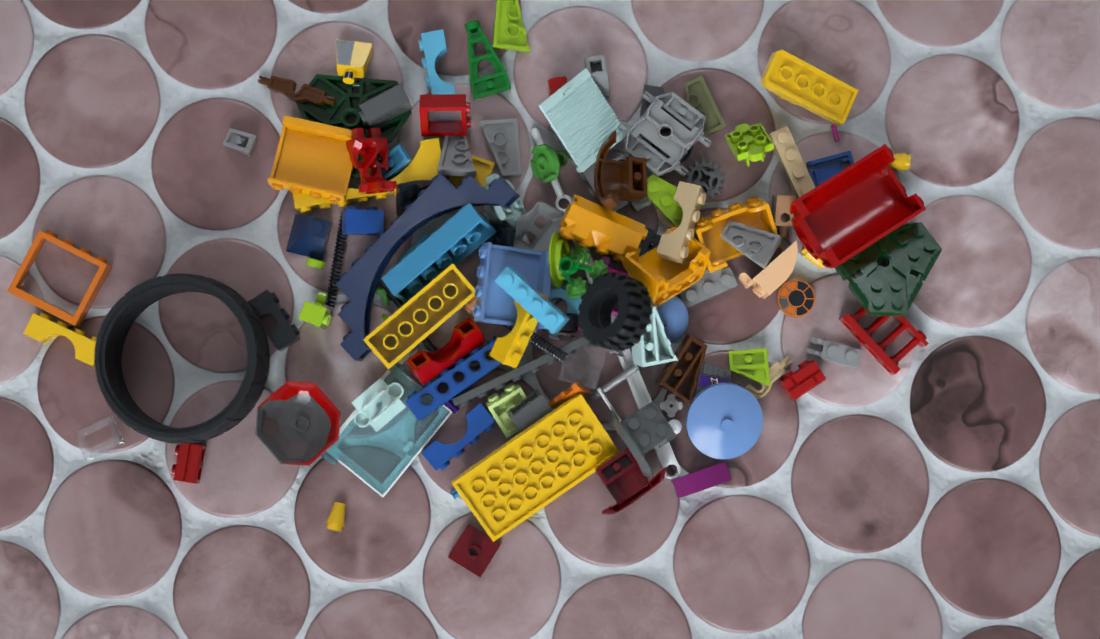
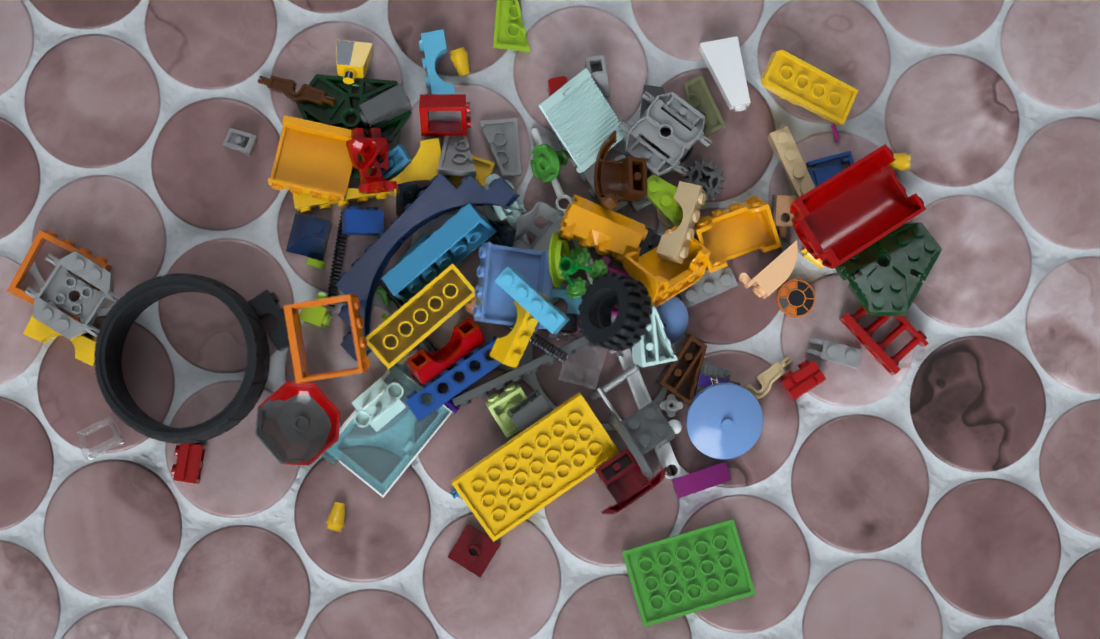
blue arch [421,403,496,471] -> none
green plate [465,20,511,100] -> none
orange slope [548,382,591,410] -> none
light grey wing [721,220,782,269] -> none
lime piece [725,123,774,167] -> none
lime wing [728,348,770,386] -> none
none -> light grey piece [24,251,121,340]
none -> orange window [283,294,370,383]
none -> yellow cone [450,47,470,77]
none -> bright green plate [622,519,756,627]
none -> white slope [699,36,751,112]

